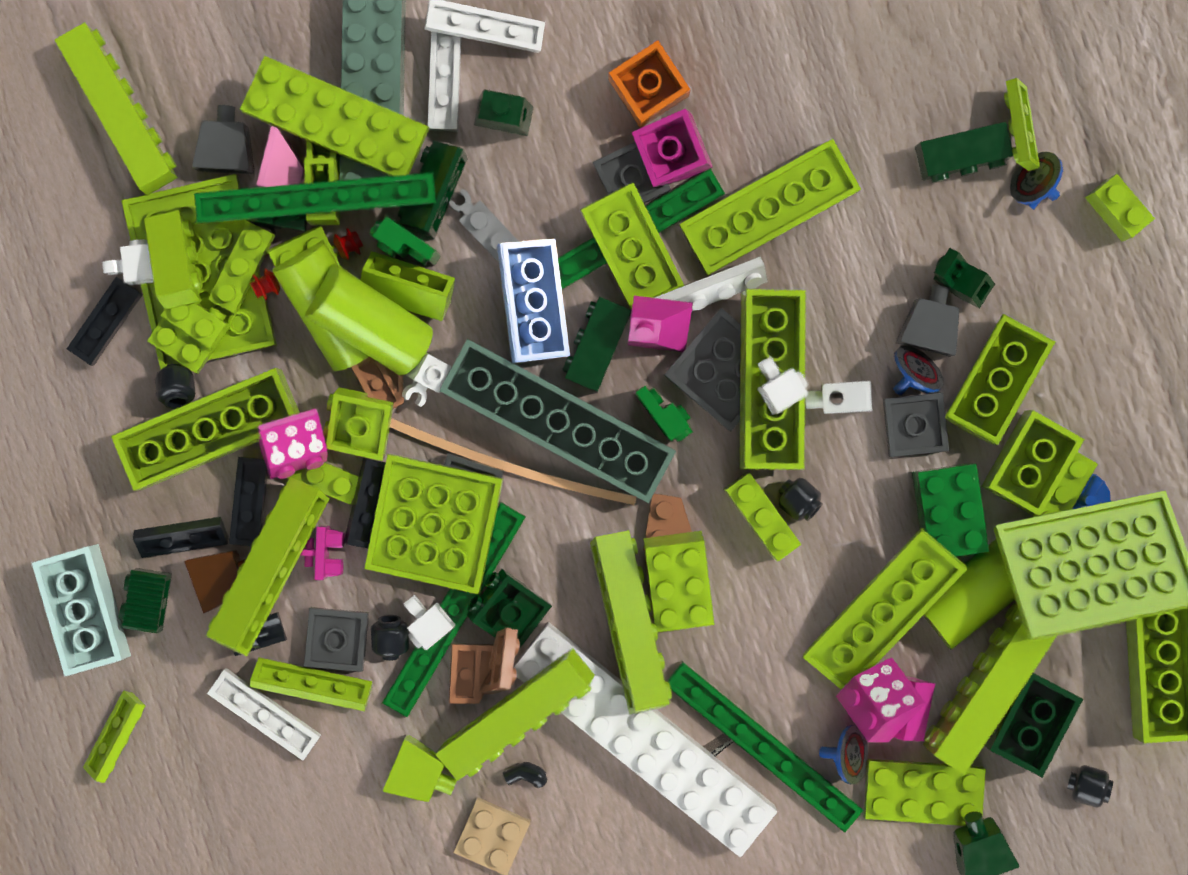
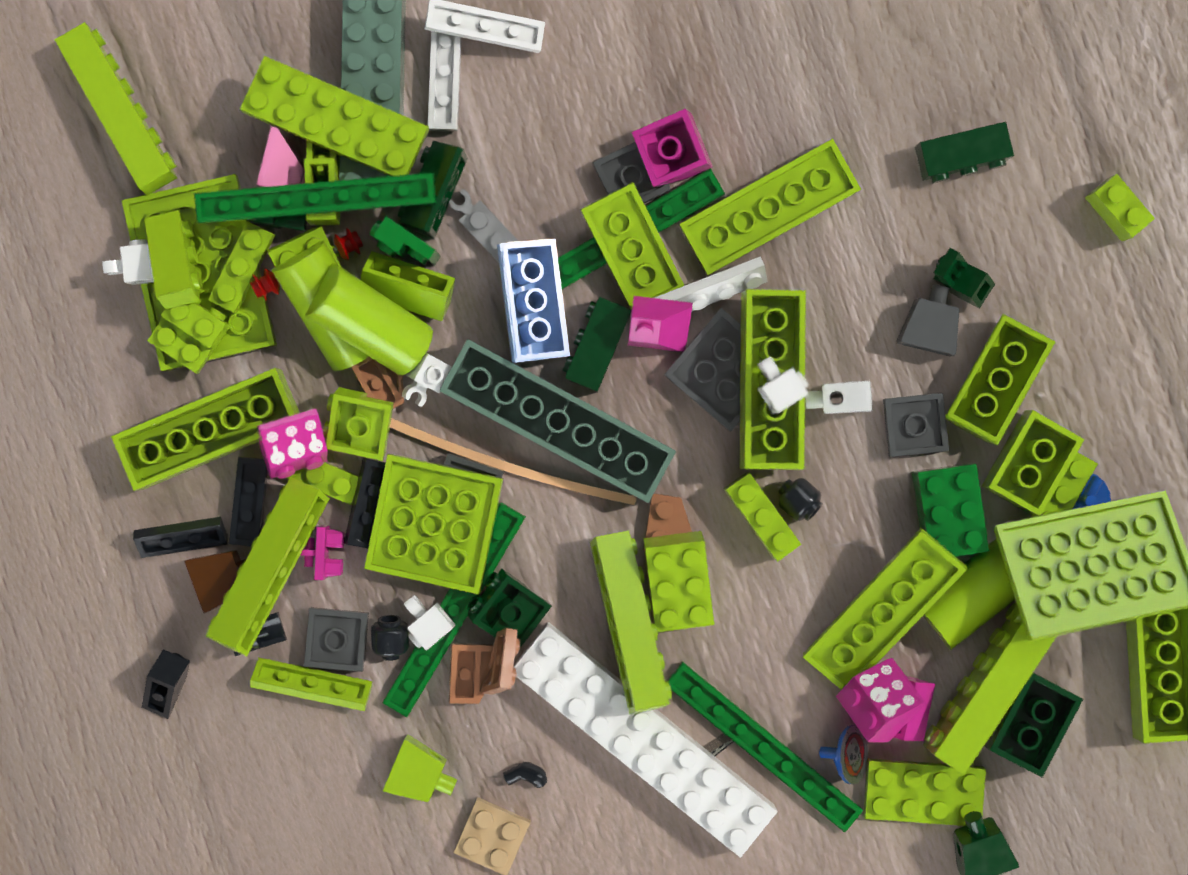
light aqua brick [32,544,131,677] -> none
black plate [67,277,143,366] -> none
lime plate [83,690,146,783] -> none
dark green brick [119,568,172,634] -> none
black head [155,364,196,409] -> none
dark grey torso [192,105,254,174] -> none
white plate [207,668,321,761] -> none
lime brick [435,648,595,781] -> none
dark green torso [474,90,534,136] -> none
orange brick [608,40,691,128] -> none
green plate [635,385,693,442] -> none
shield [893,345,944,395] -> none
lime plate [1004,78,1040,171] -> none
shield [1010,151,1063,210] -> none
black head [1067,765,1114,808] -> none
none -> black slope [141,649,190,719]

